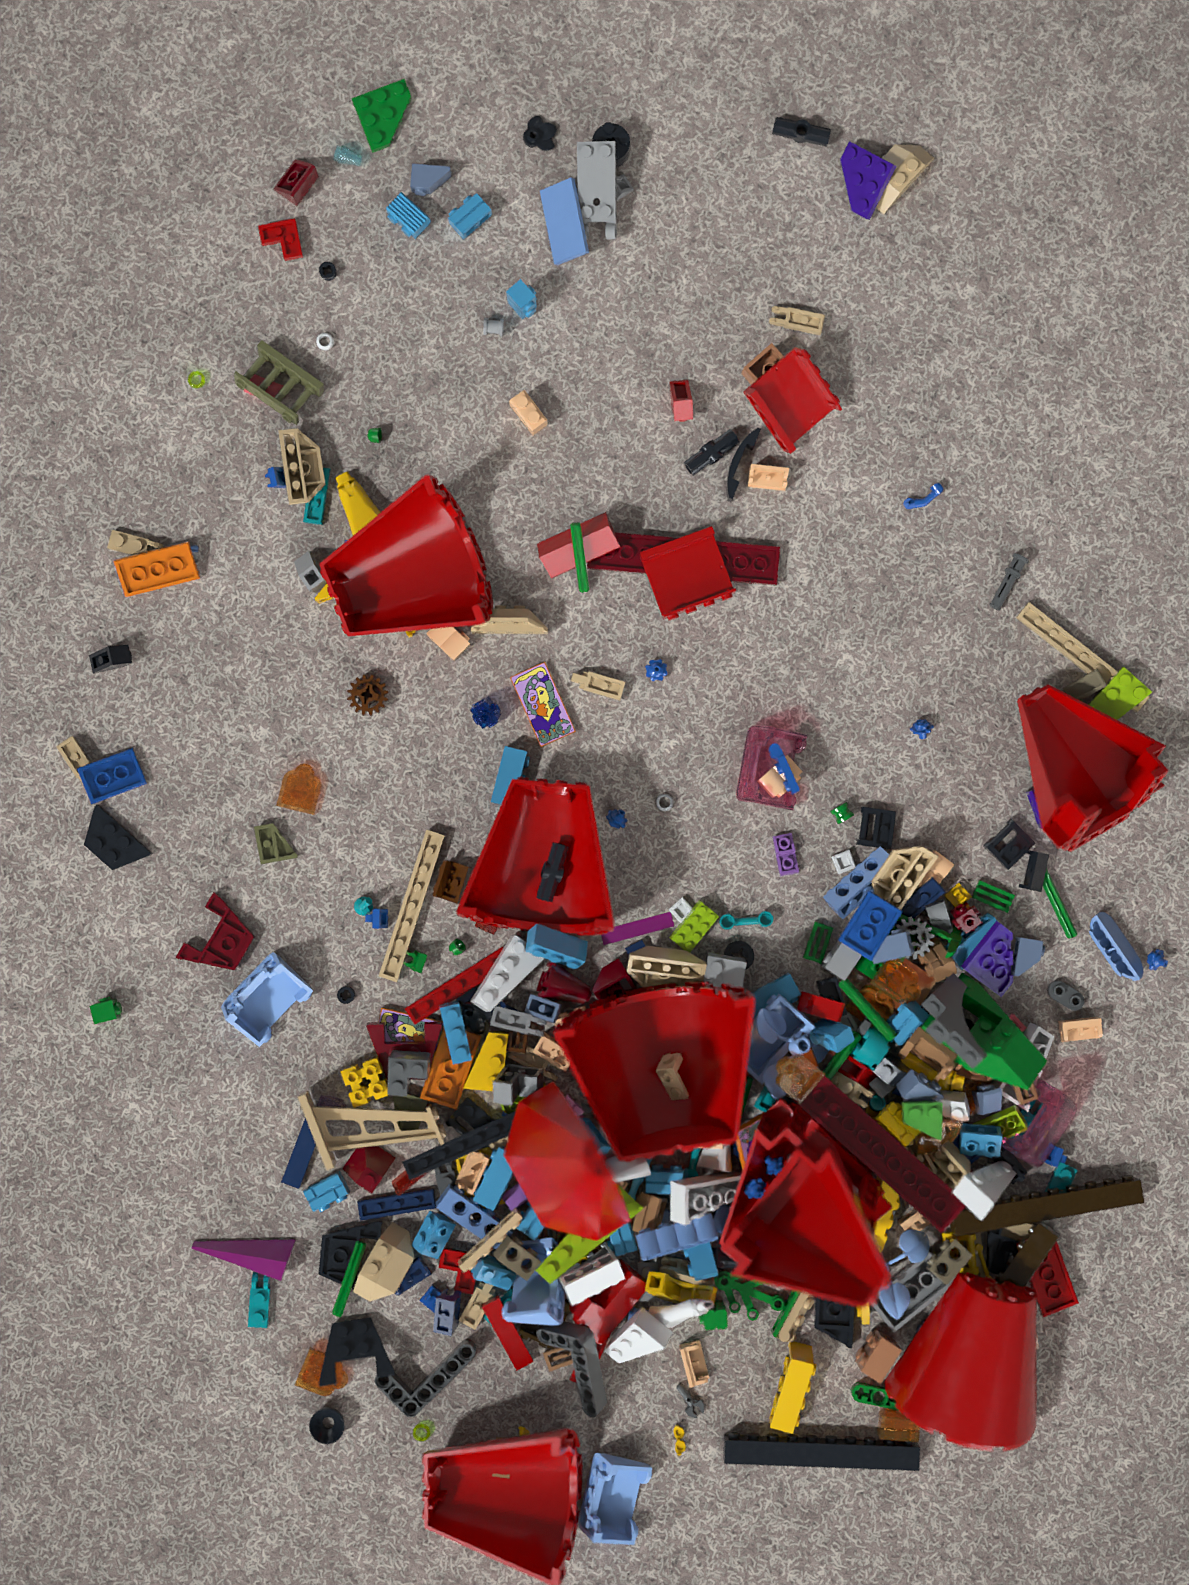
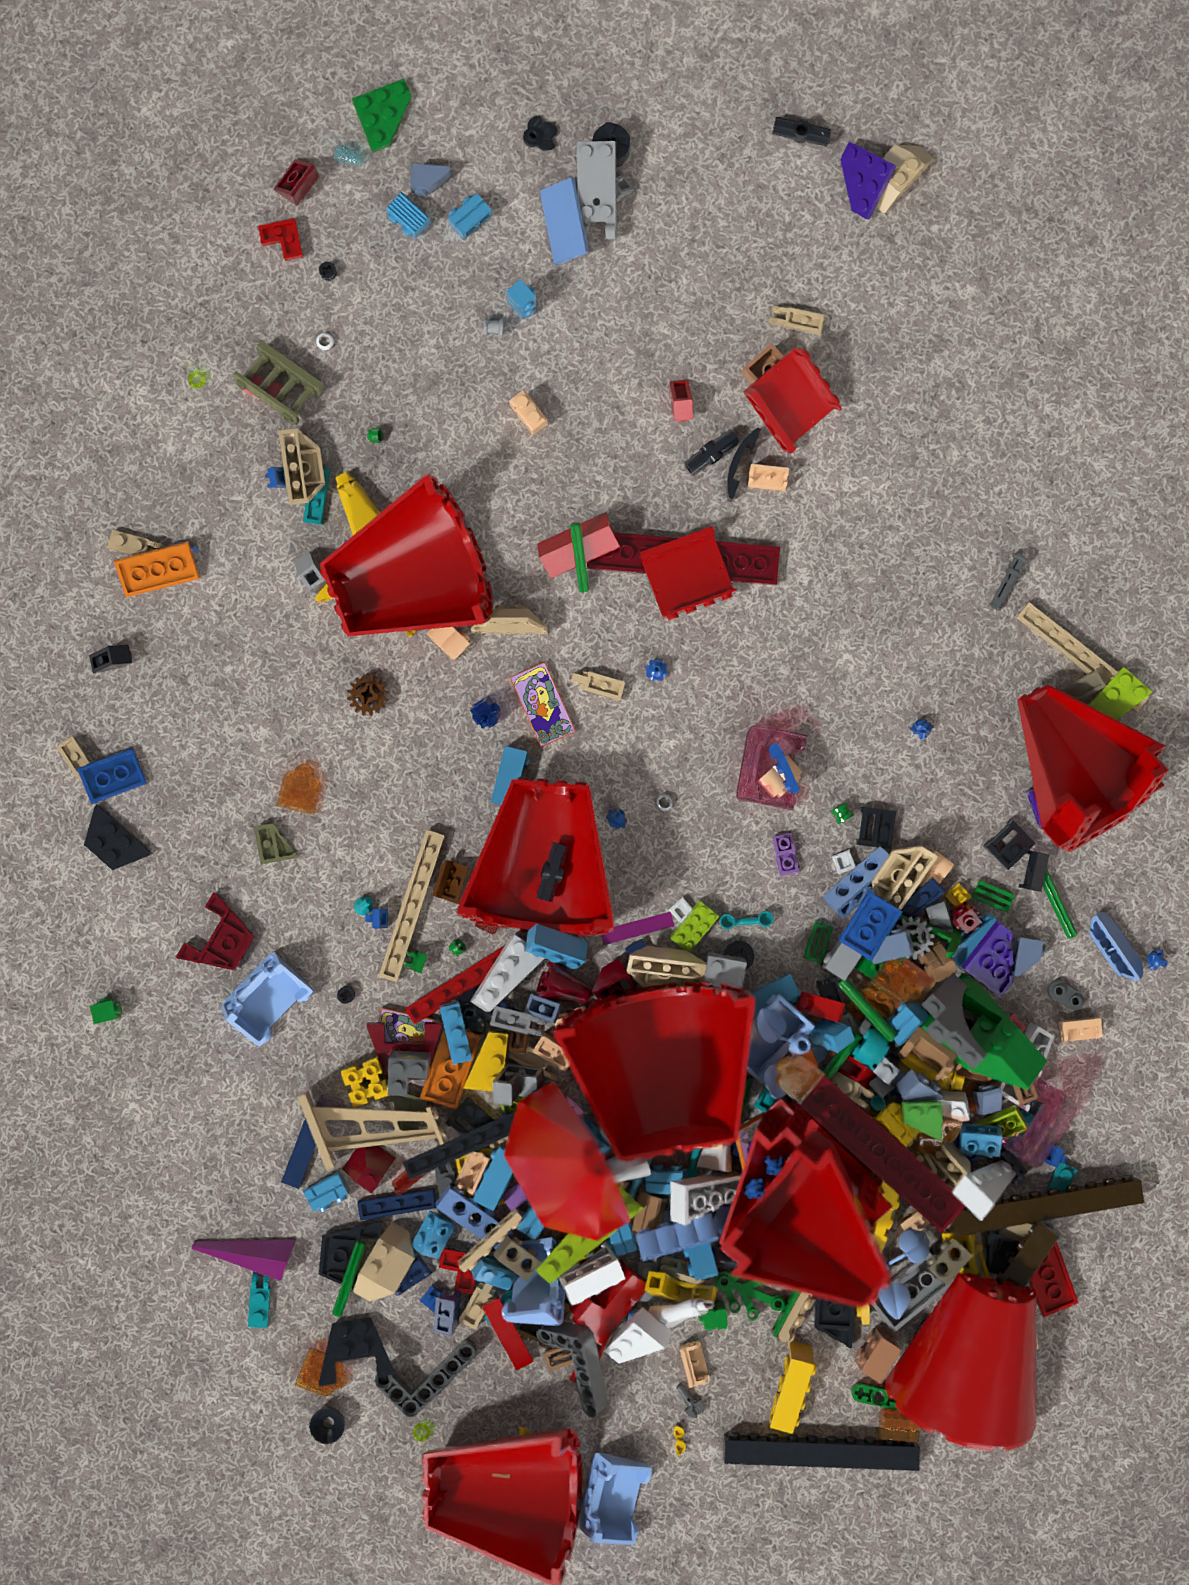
tan bracket [656,1053,689,1100] -> none
blue piece [904,483,944,509] -> none

